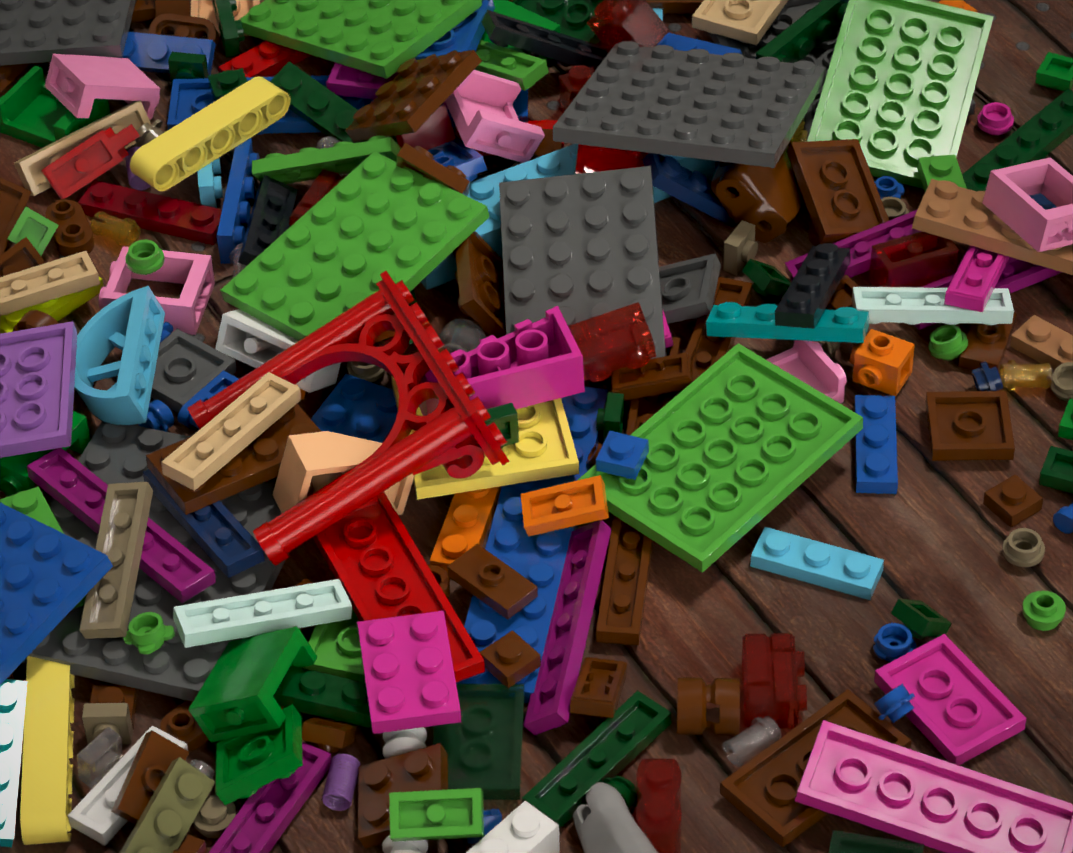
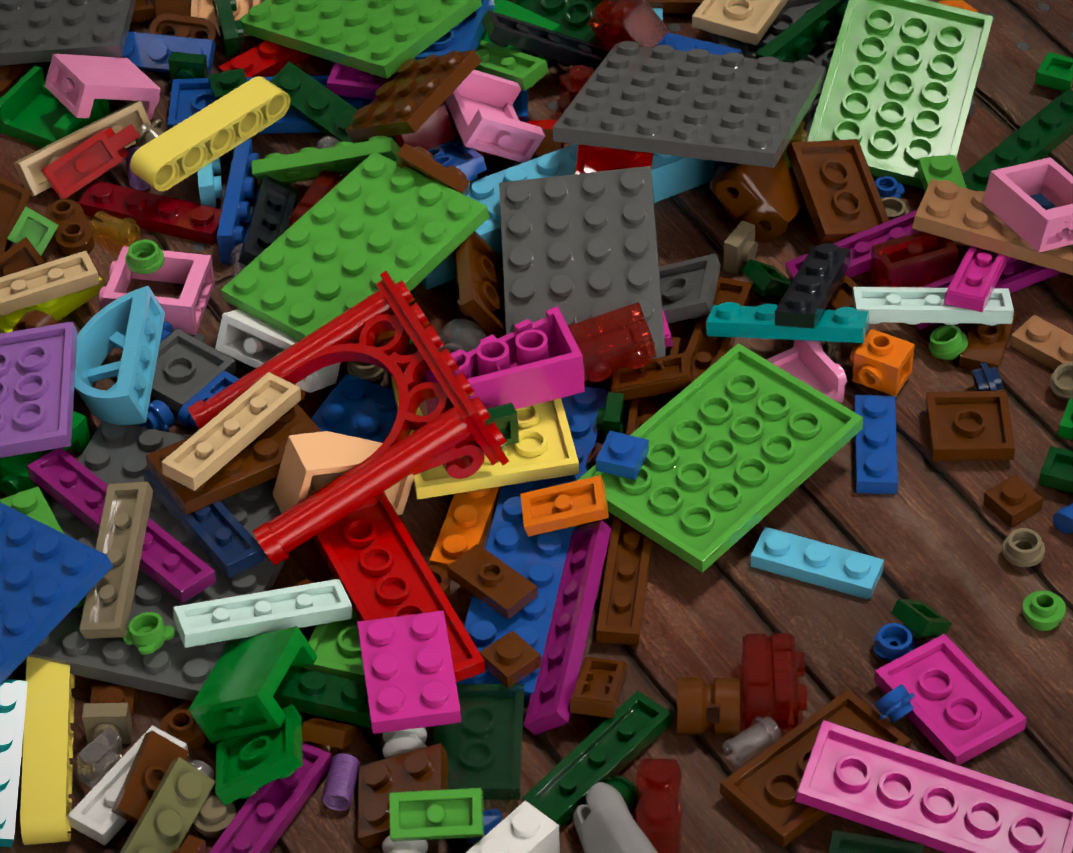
dark blue plate [642,153,736,227] -> none
dark pink plate [977,102,1014,135] -> none
clear yellow pin [999,360,1052,391] -> none

